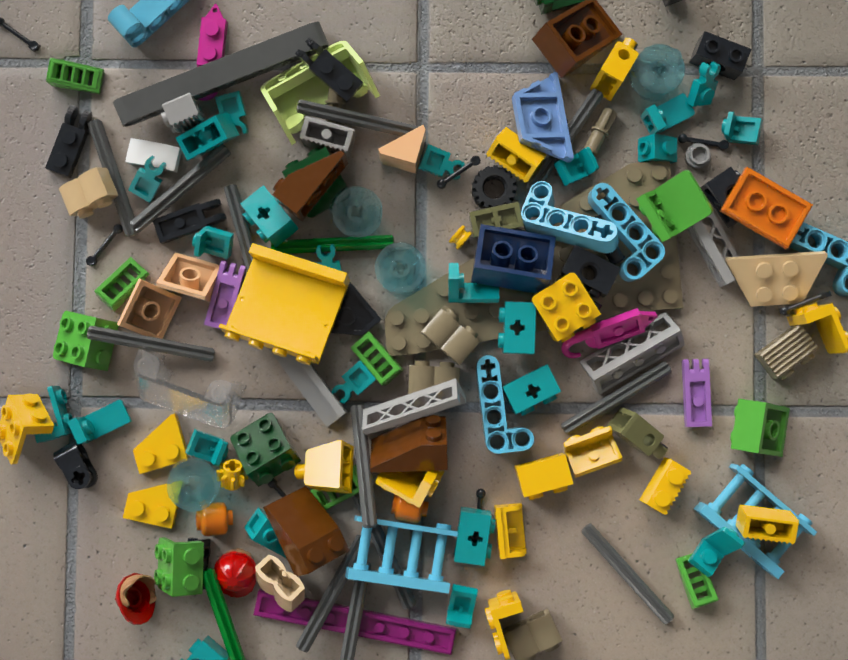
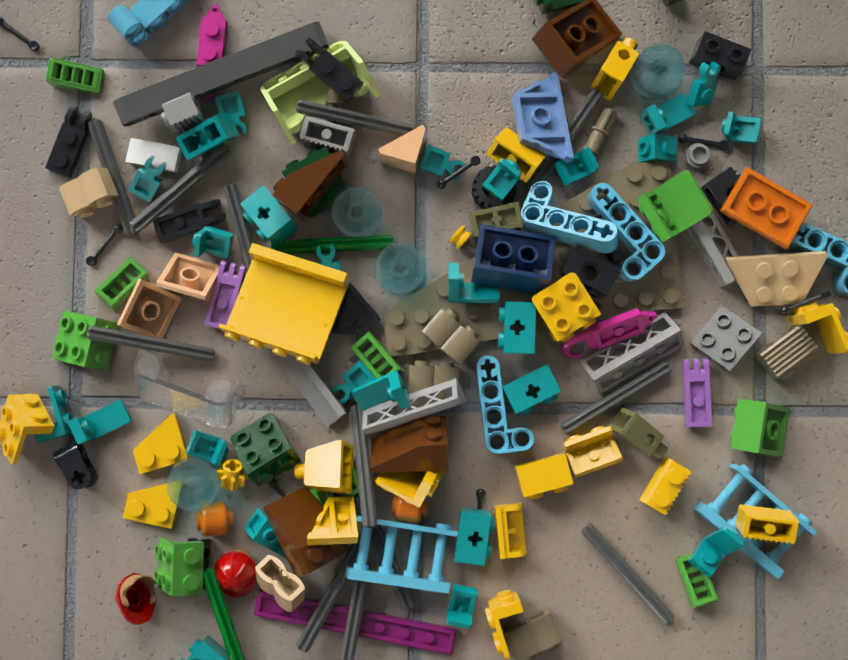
none -> yellow wing [307,496,358,545]
none -> teal bracket [352,370,411,411]
none -> teal bracket [482,158,522,202]
none -> hinge [690,305,763,372]

